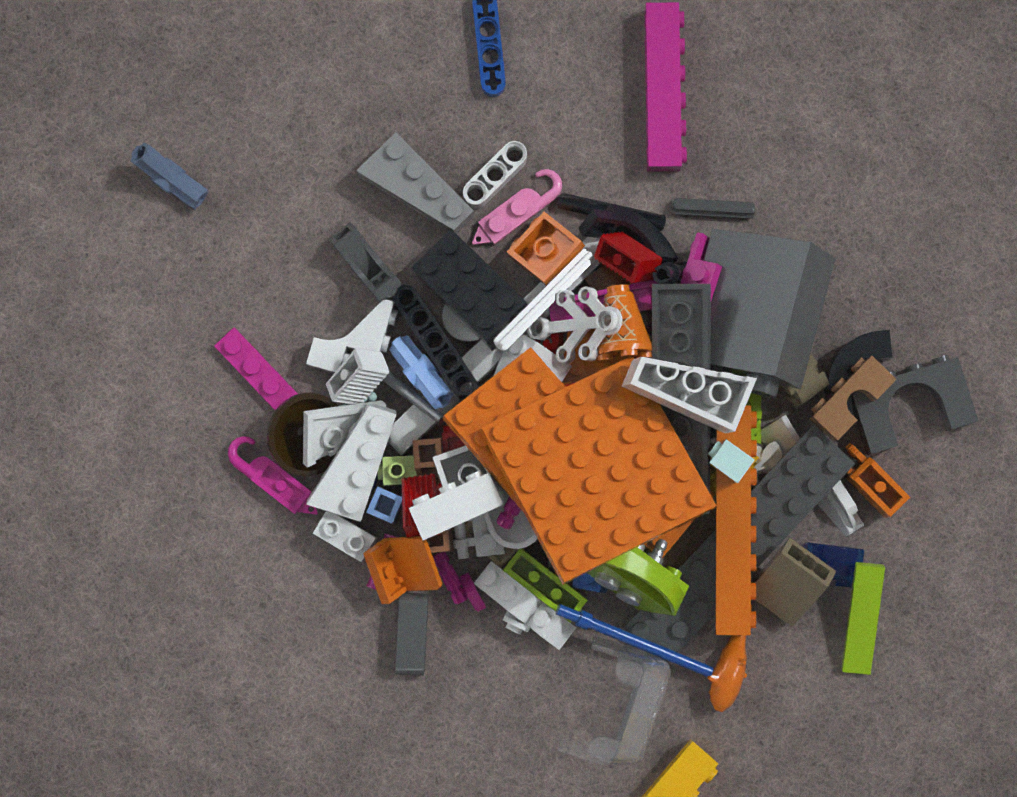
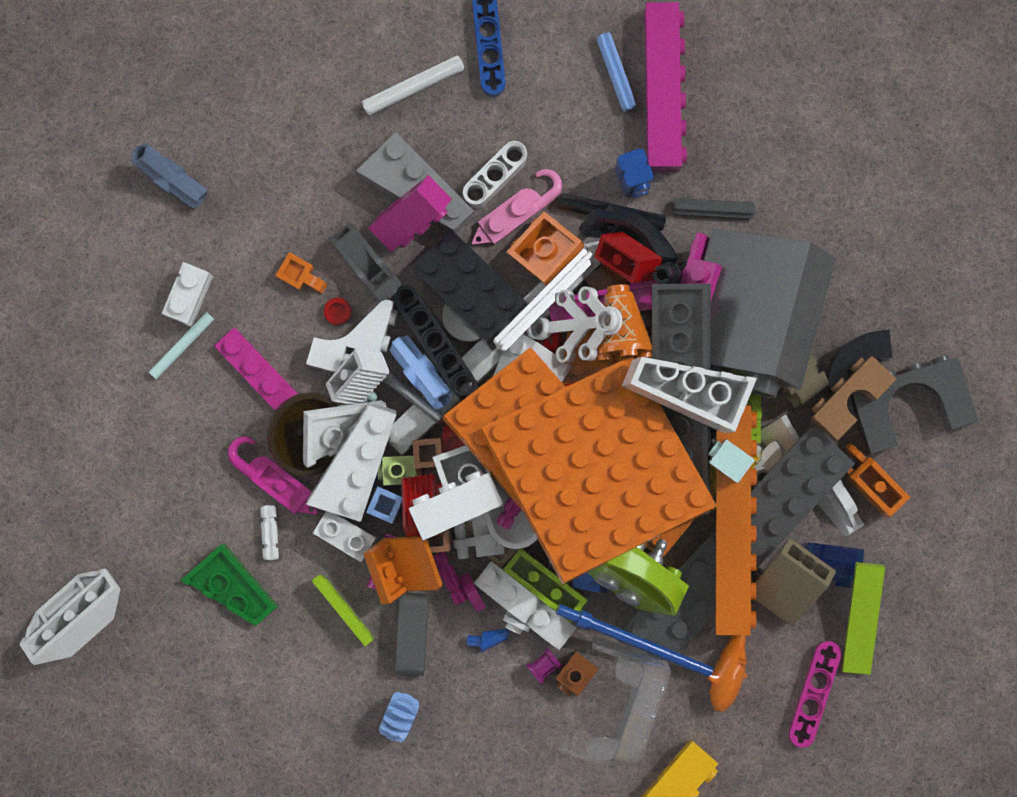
none -> white wedge [19,569,120,665]
none -> light aqua piece [149,312,214,379]
none -> white brick [161,262,213,327]
none -> green wing [181,543,279,626]
none -> white axle [260,505,279,560]
none -> orange plate [275,252,327,294]
none -> lime tile [312,574,375,647]
none -> red tile [323,297,352,326]
none -> white axle [362,56,464,115]
none -> dark pink brick [368,175,452,252]
none -> light blue gear [379,692,419,743]
none -> blue bar [467,629,510,653]
none -> magenta bush [526,648,563,685]
none -> dark orange brick [555,651,598,696]
none -> light blue axle [597,32,636,112]
none -> blue brick [614,148,654,199]
none -> dark pink beam [788,641,841,748]

